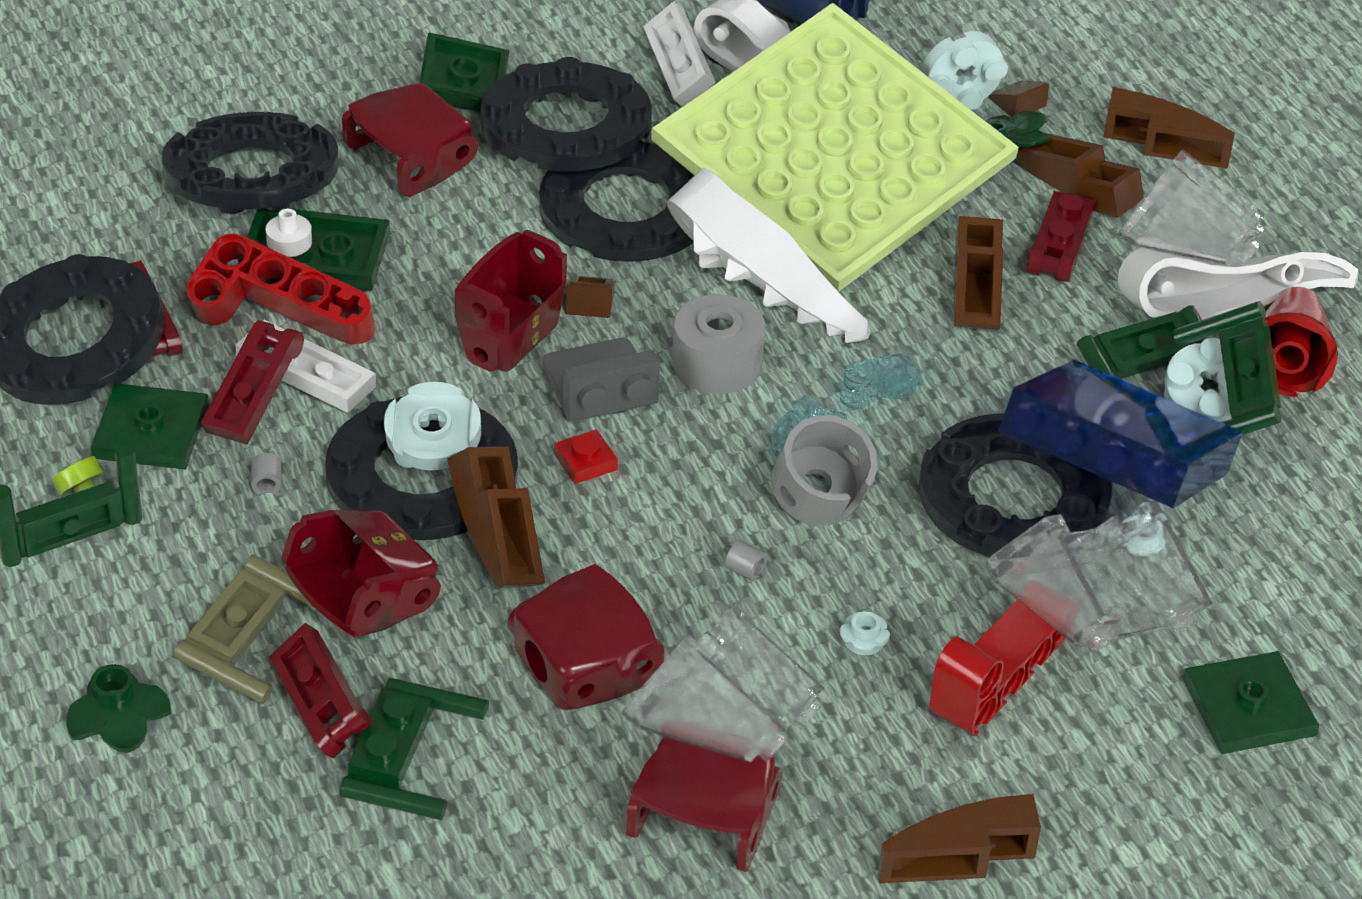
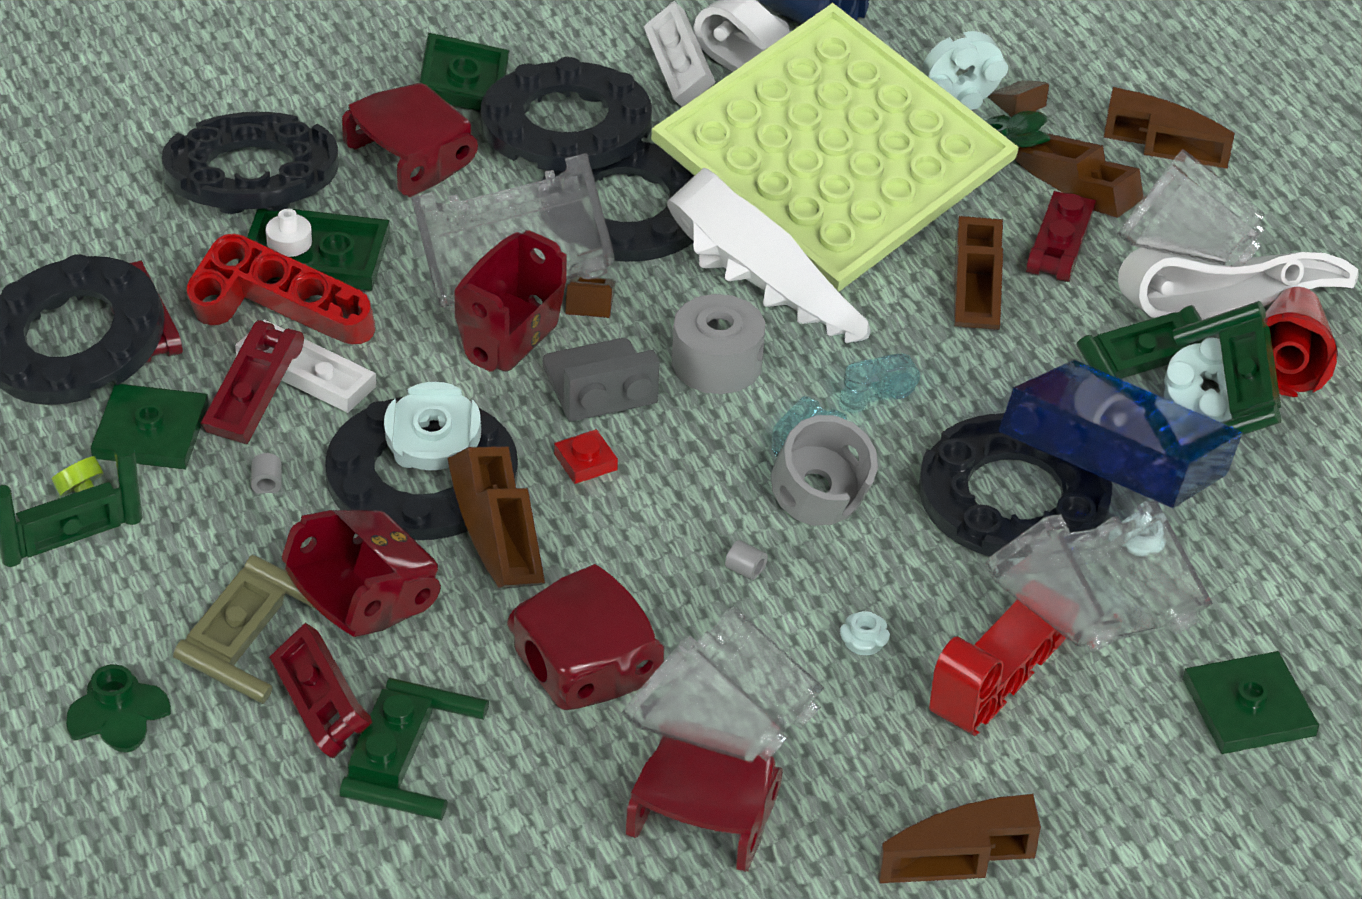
none -> clear windscreen [411,153,615,313]

